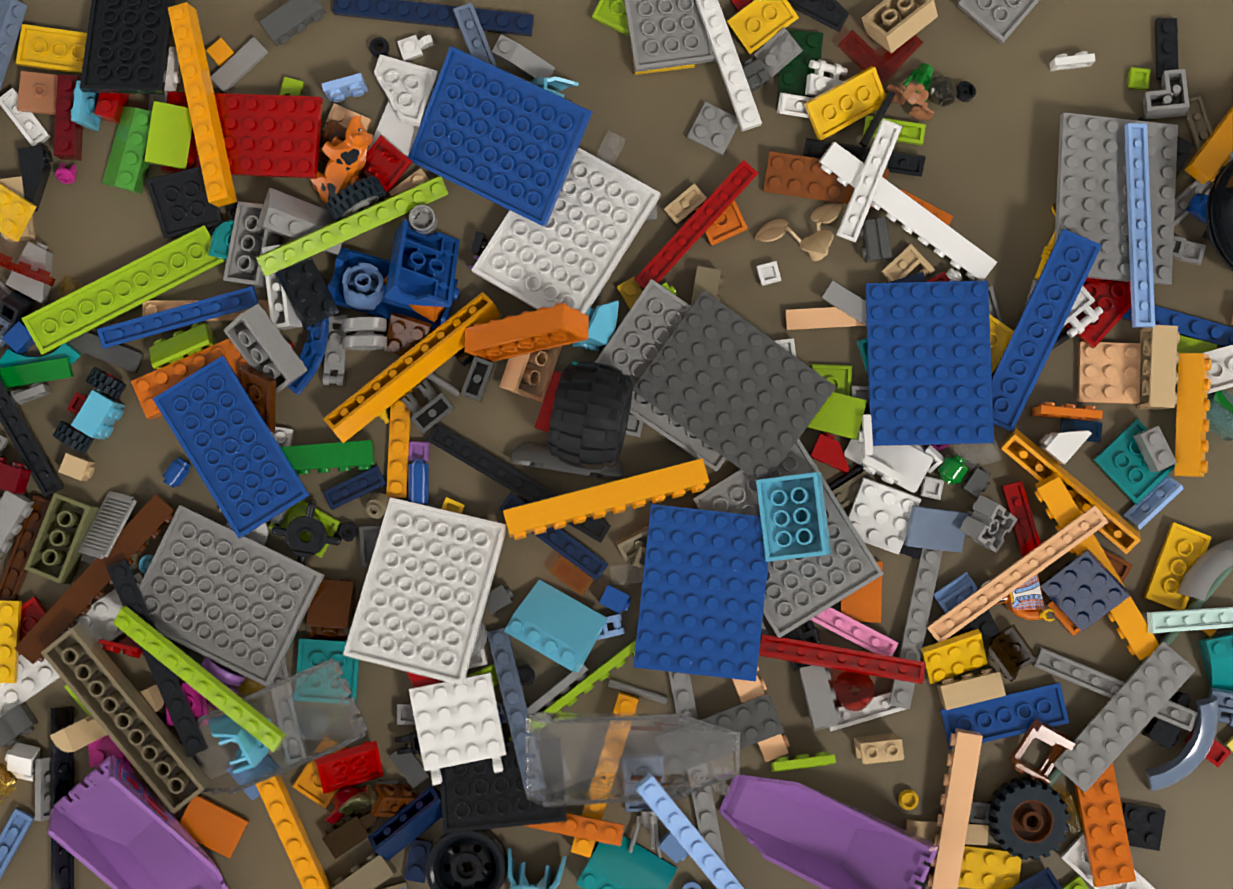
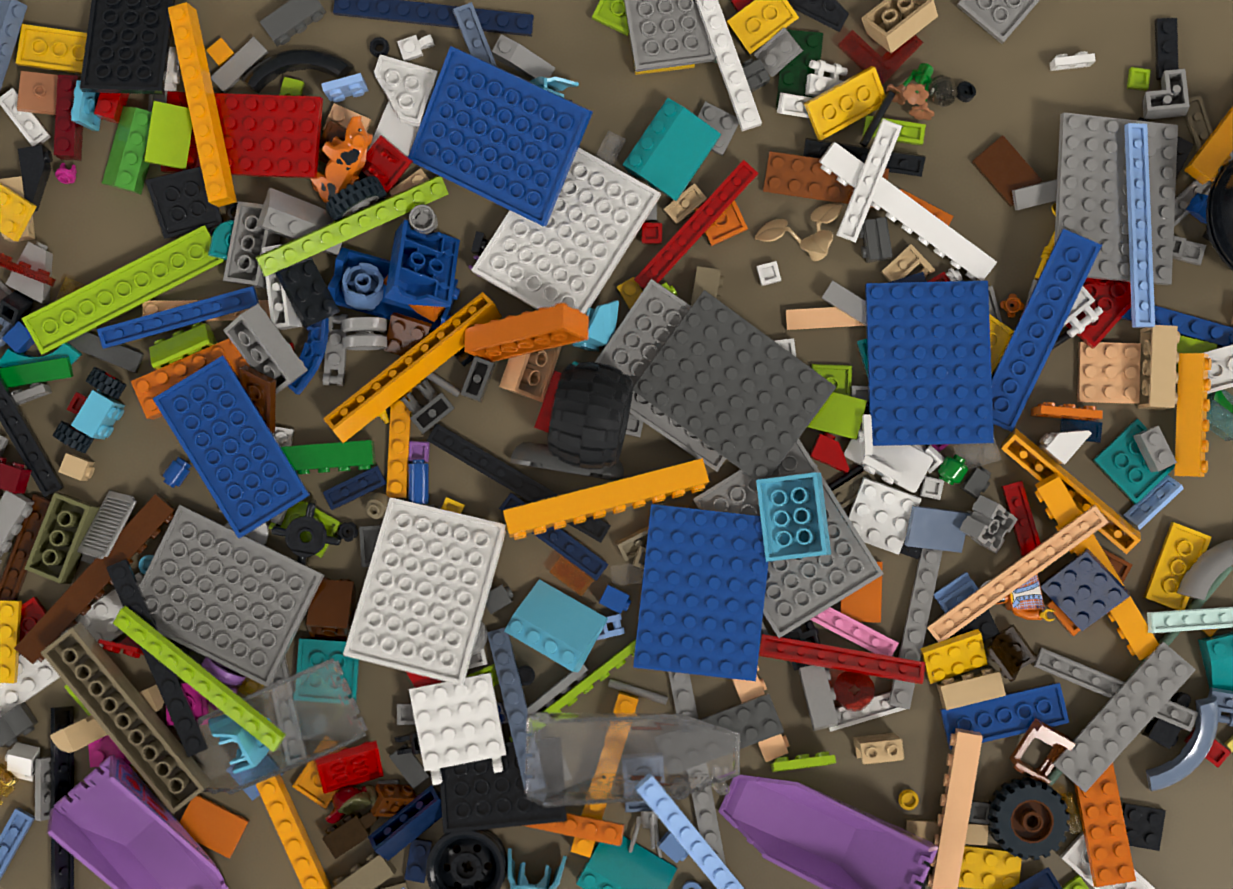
none -> black brick [241,48,354,94]
none -> teal slope [623,98,721,201]
none -> red plate [642,223,662,244]
none -> reddish brown tile [972,135,1042,207]
none -> orange plate [1000,294,1024,318]
none -> light grey tile [1012,179,1057,210]

